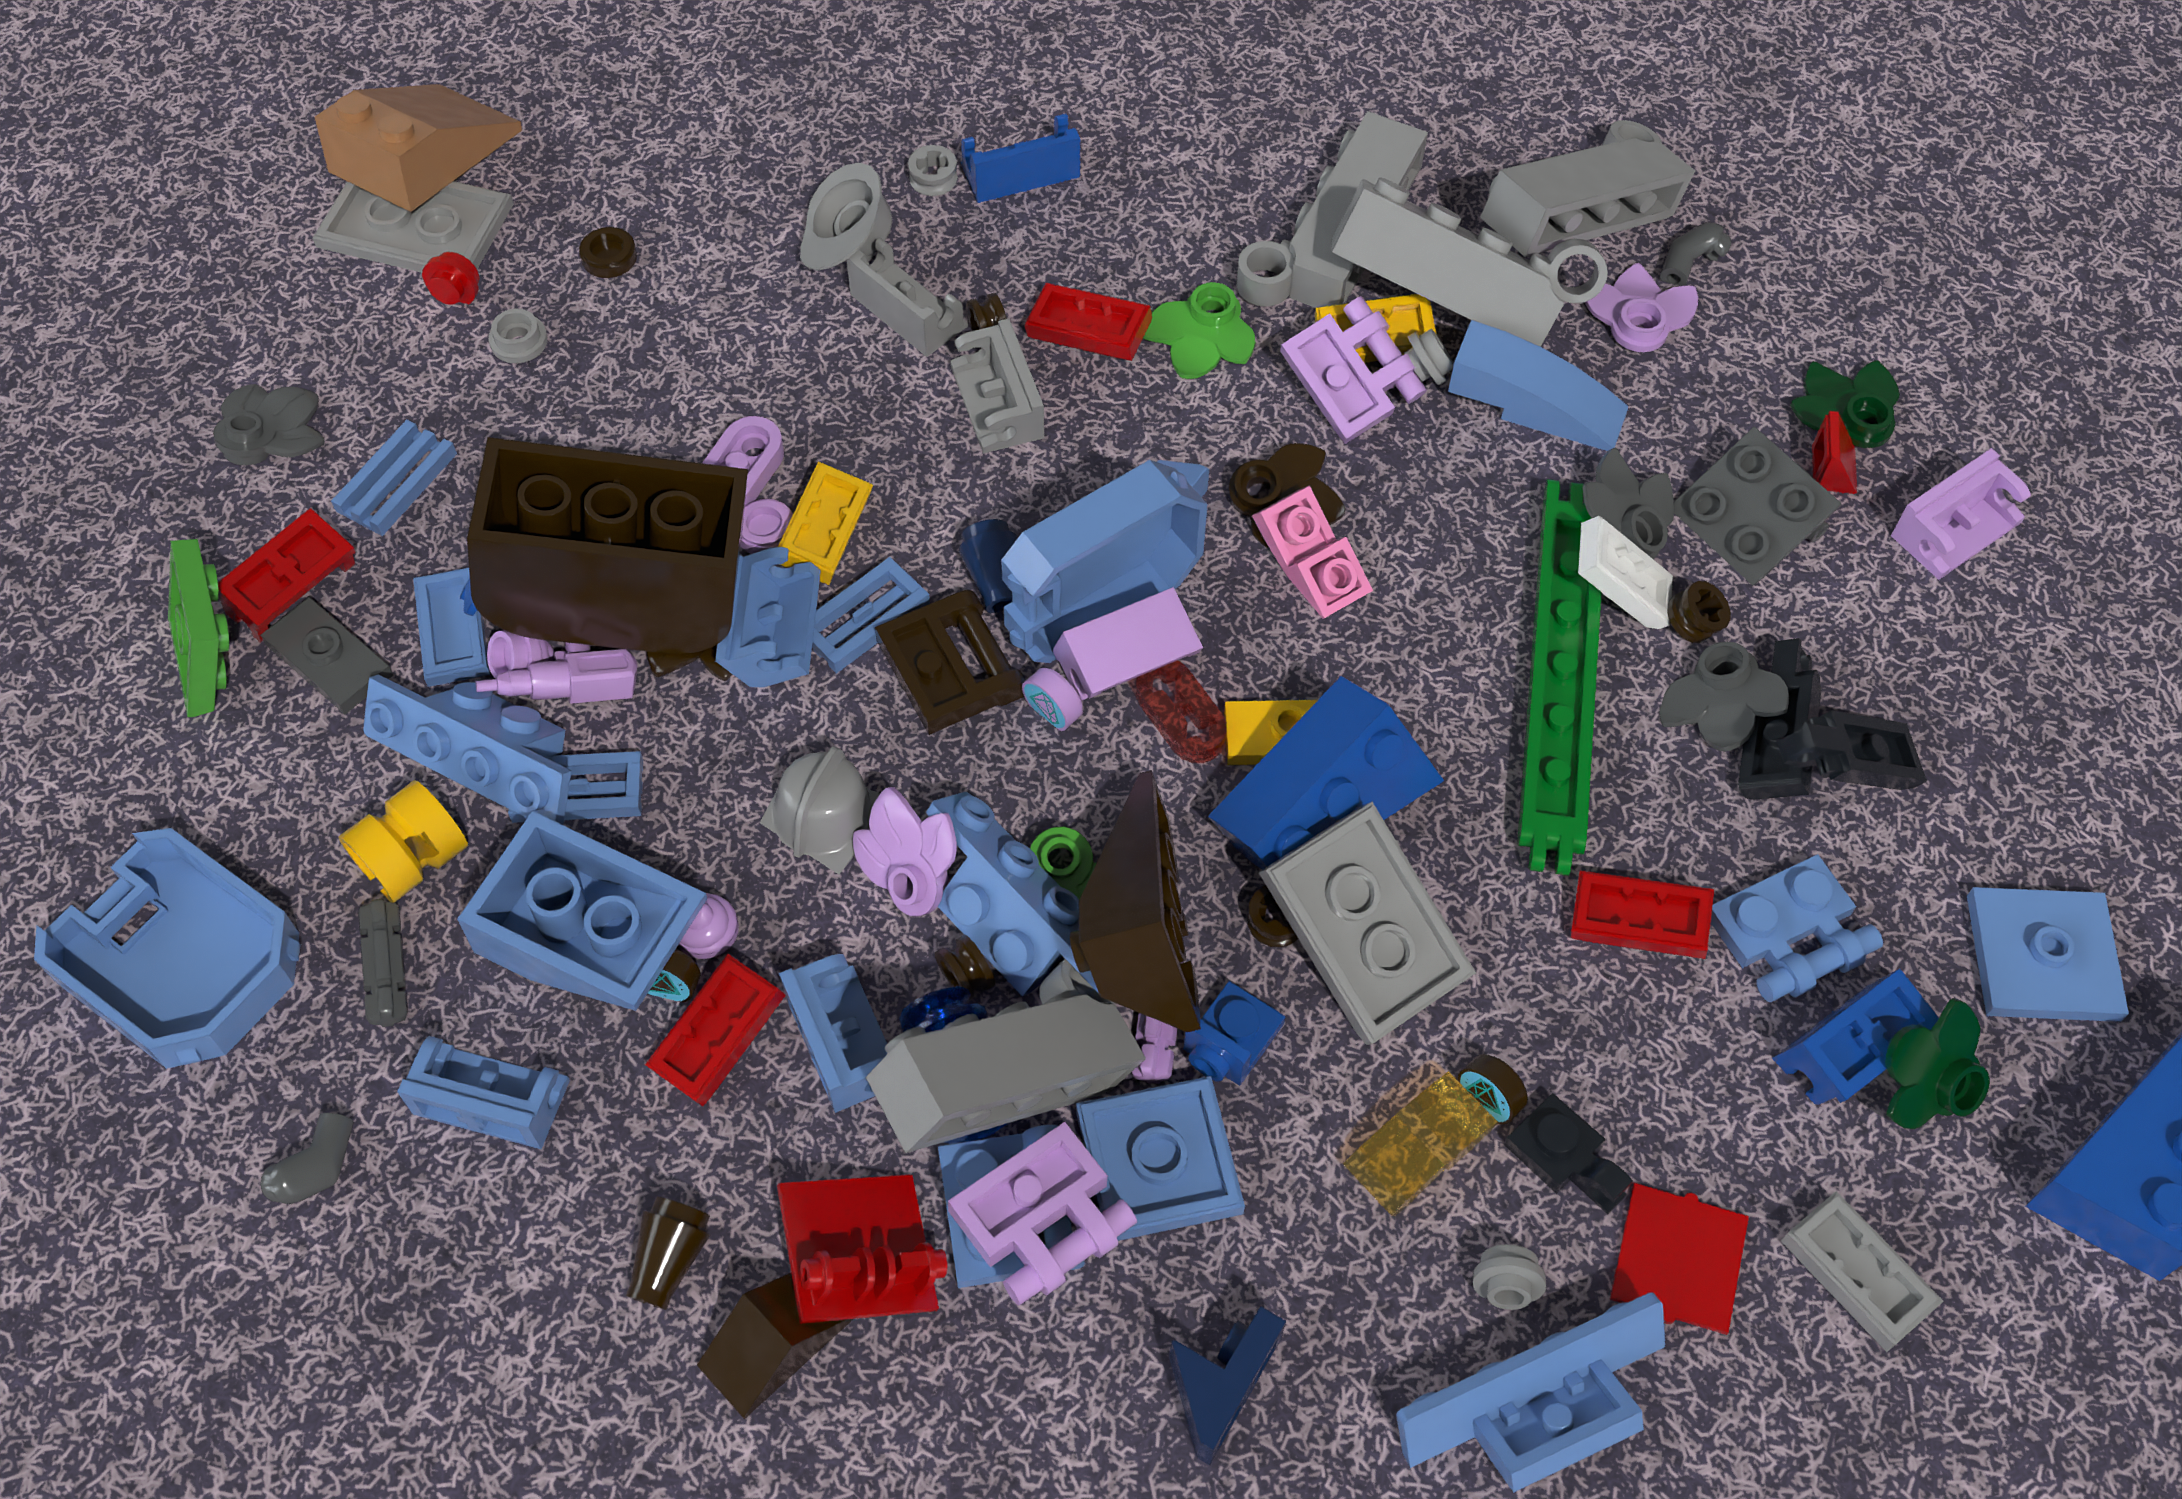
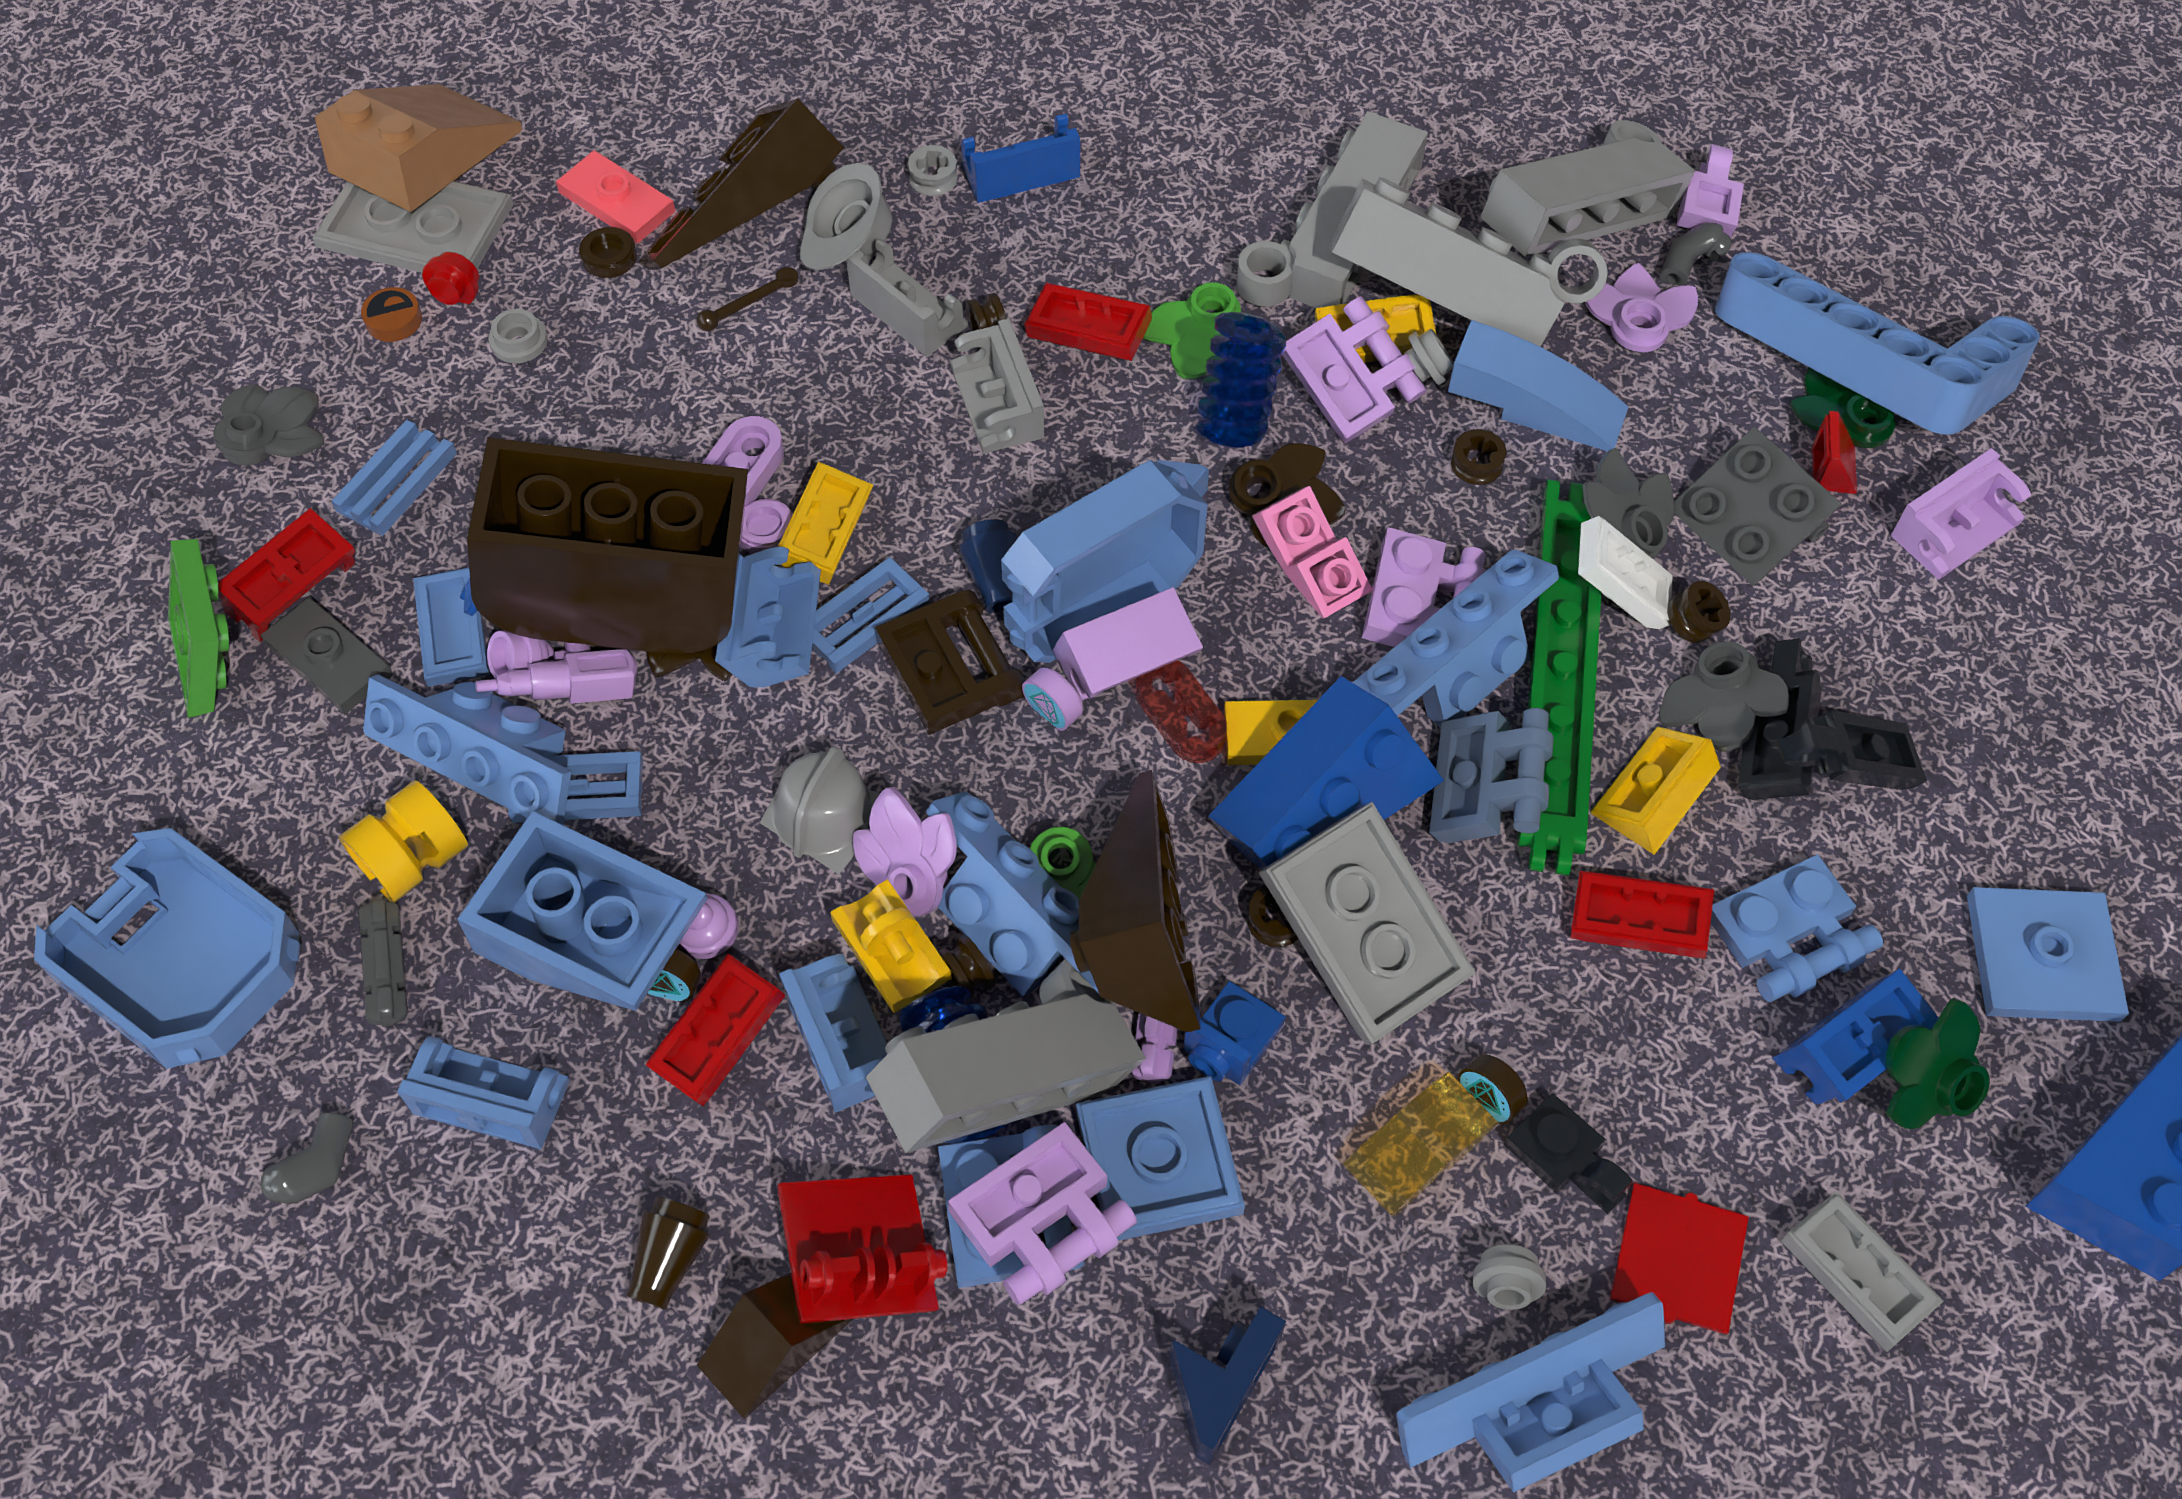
none -> dark orange tile [361,287,422,342]
none -> coral plate [556,150,676,244]
none -> dark brown wedge [638,98,845,270]
none -> dark brown hinge [696,267,798,332]
none -> yellow hips [830,879,952,1013]
none -> clear blue piece [1195,312,1286,448]
none -> medium blue bracket [1352,550,1559,728]
none -> lavender plate [1362,527,1486,647]
none -> sand blue plate [1429,708,1554,843]
none -> dark brown bush [1451,429,1507,485]
none -> yellow slope [1590,726,1721,855]
none -> lavender plate [1677,144,1744,238]
none -> medium blue beam [1715,252,2040,435]

